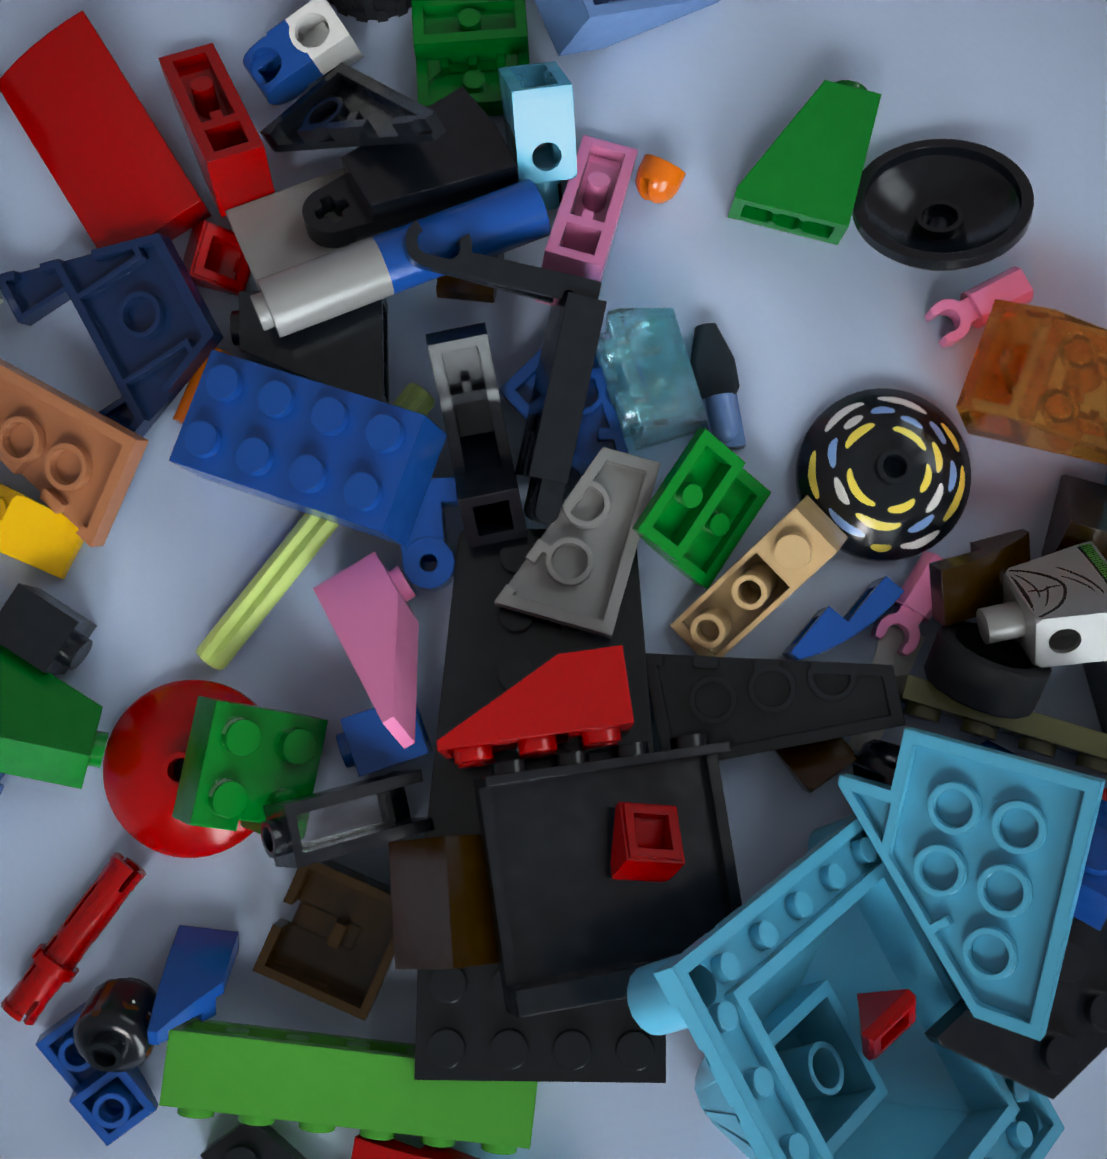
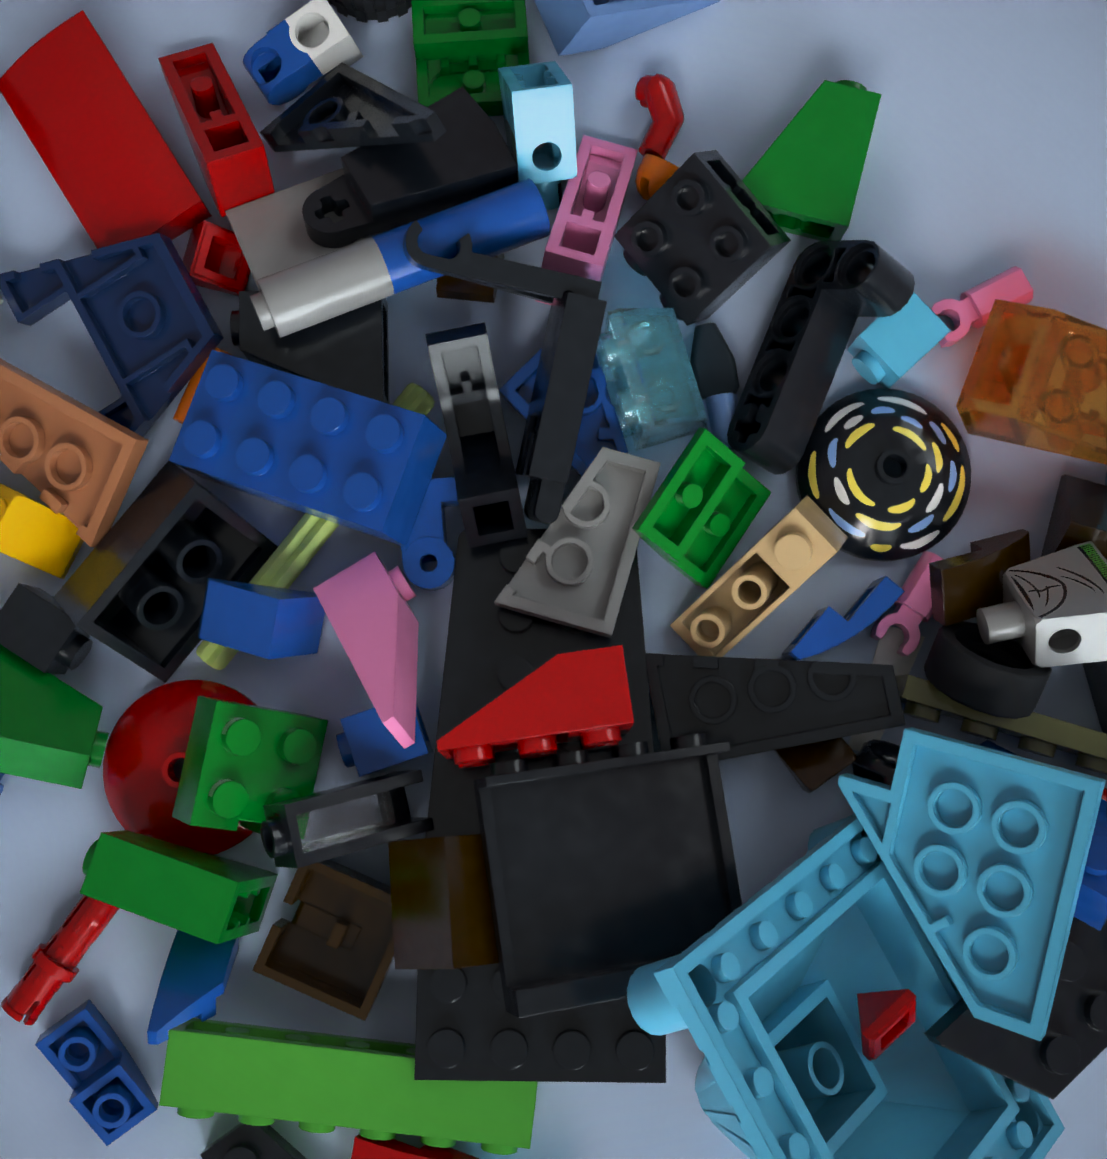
black head [73,977,157,1073] -> none
red slope [610,801,685,882] -> none
black dish [852,139,1034,271] -> none
none -> black slope [54,461,278,683]
none -> green slope [80,830,278,944]
none -> blue slope [198,578,325,660]
none -> black brick [614,150,791,326]
none -> red arm [635,74,684,160]
none -> black beam [727,240,915,475]
none -> medium azure brick [847,292,951,389]

